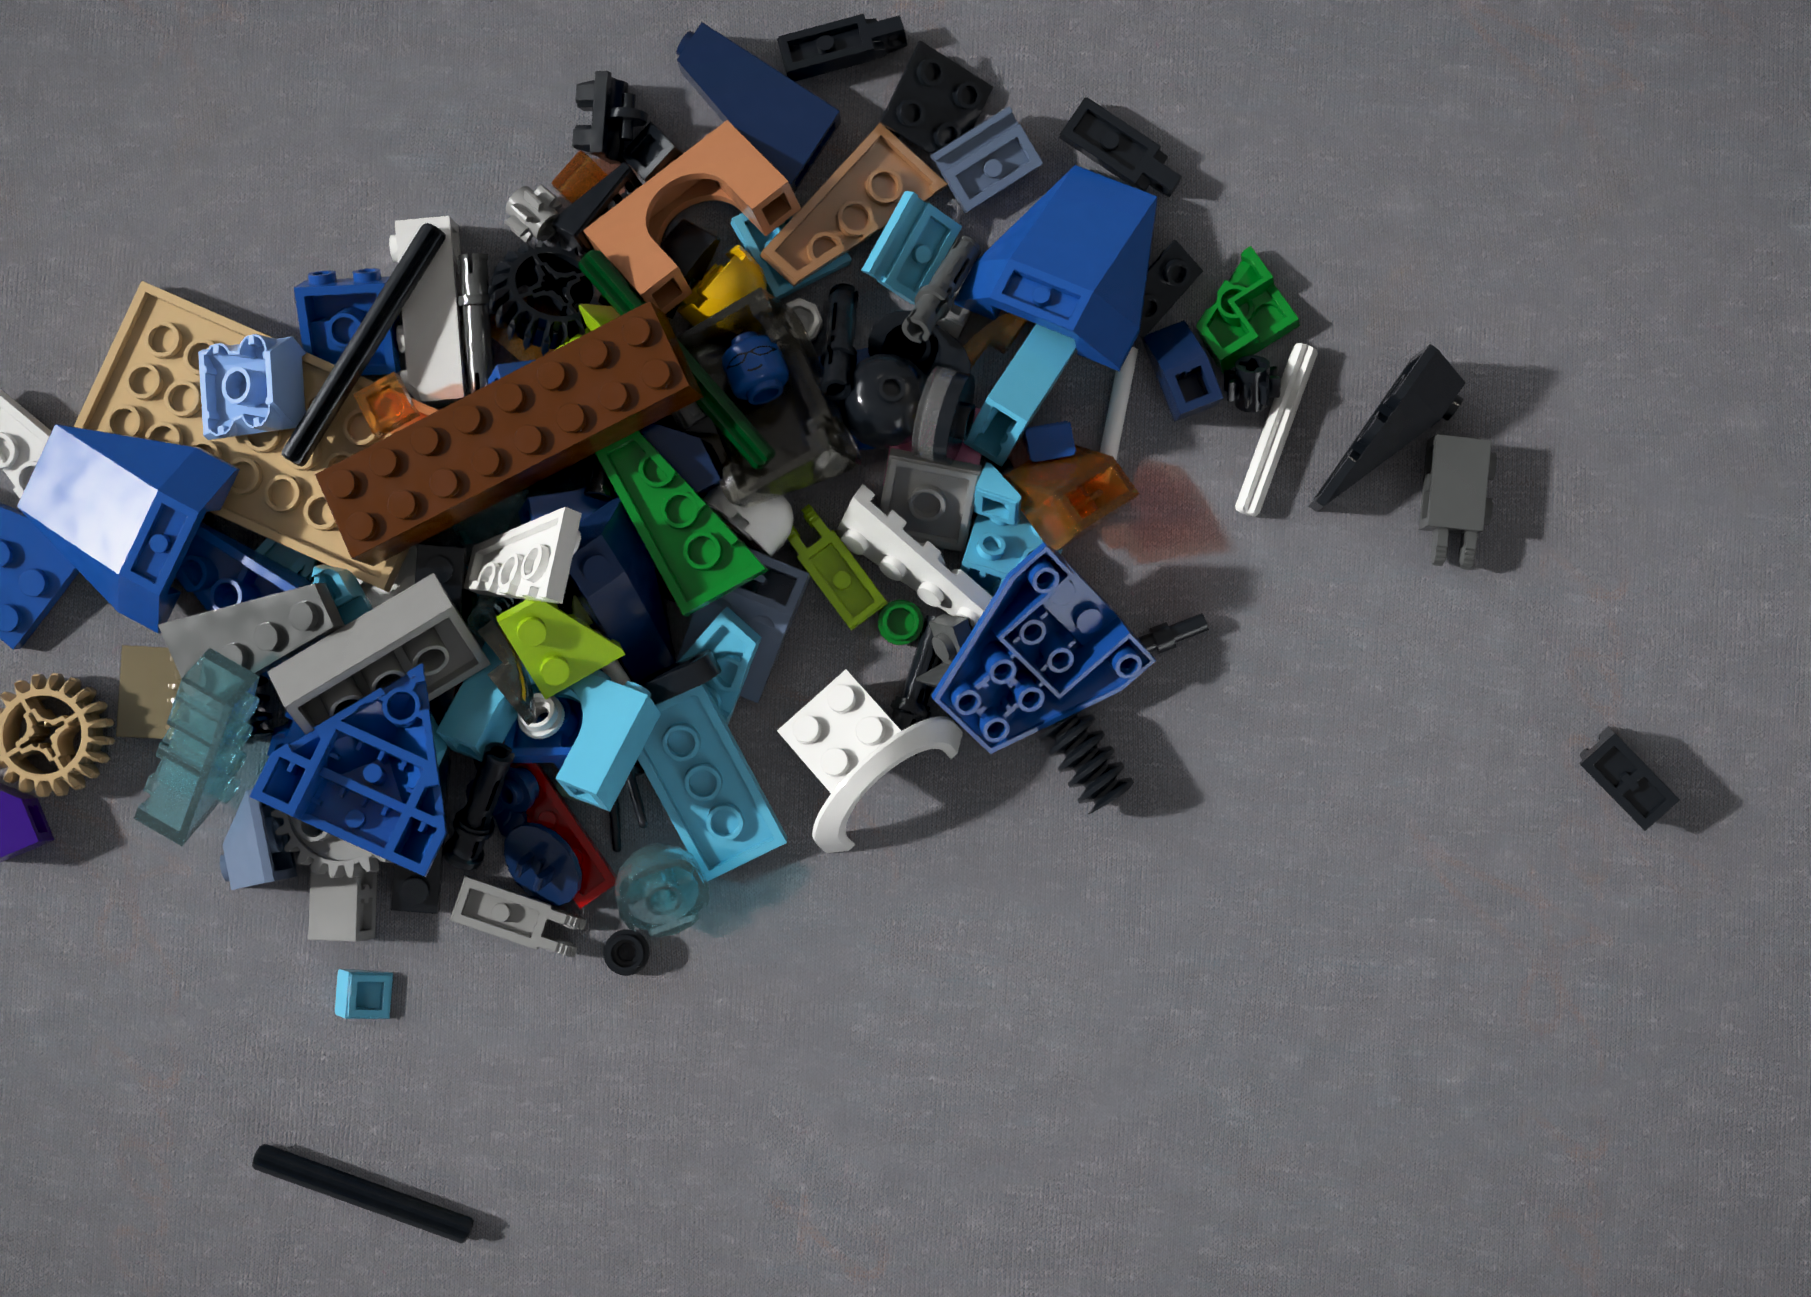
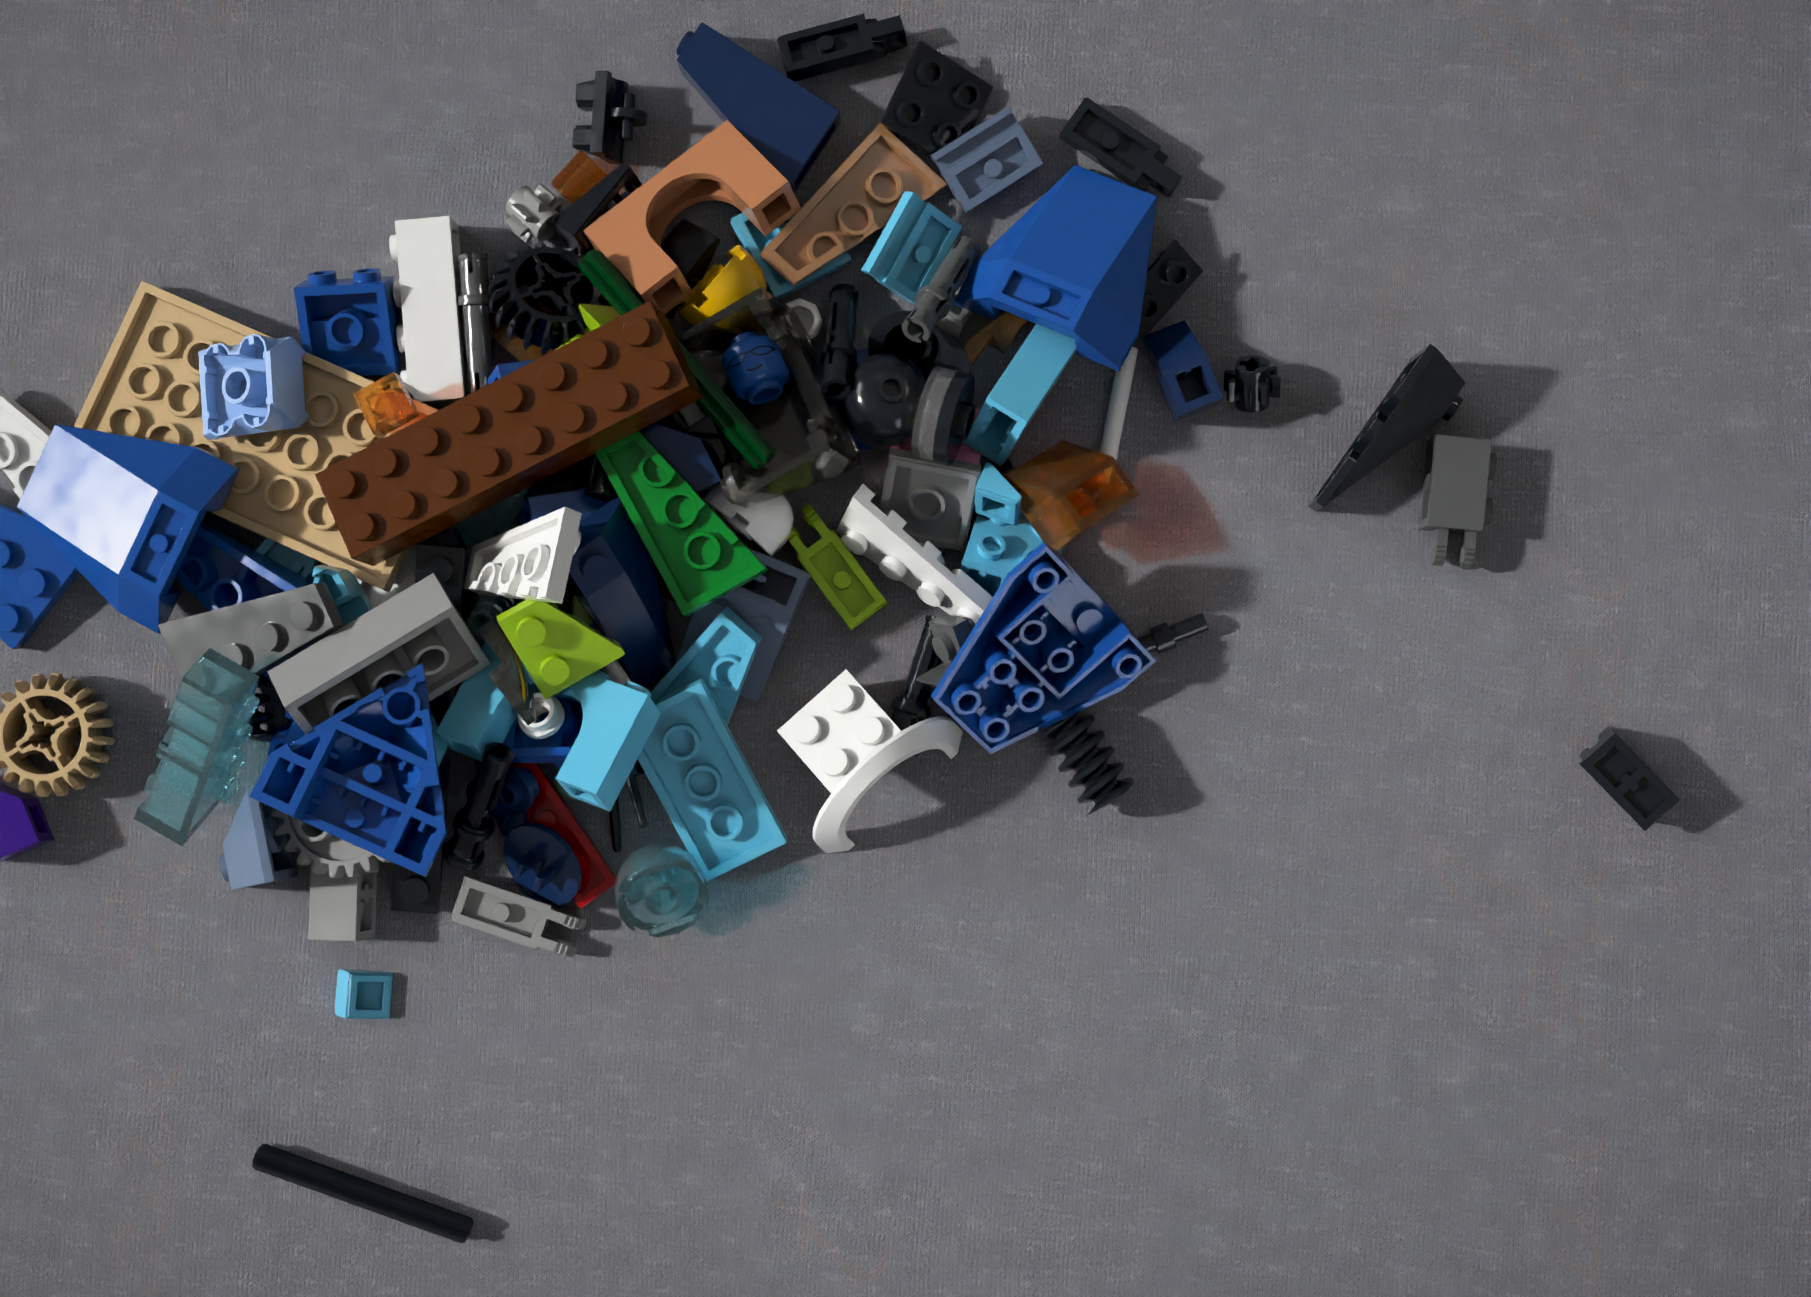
dark tan hinge [116,645,211,741] -> none
black axle [281,223,446,467] -> none
black plate [603,929,650,976] -> none
black plate [620,121,683,182] -> none
black beam [637,649,722,705] -> none
green plate [878,600,923,645] -> none
blue slope [1023,420,1076,462] -> none
green slope [1196,246,1300,374] -> none
white axle [1235,343,1318,517] -> none

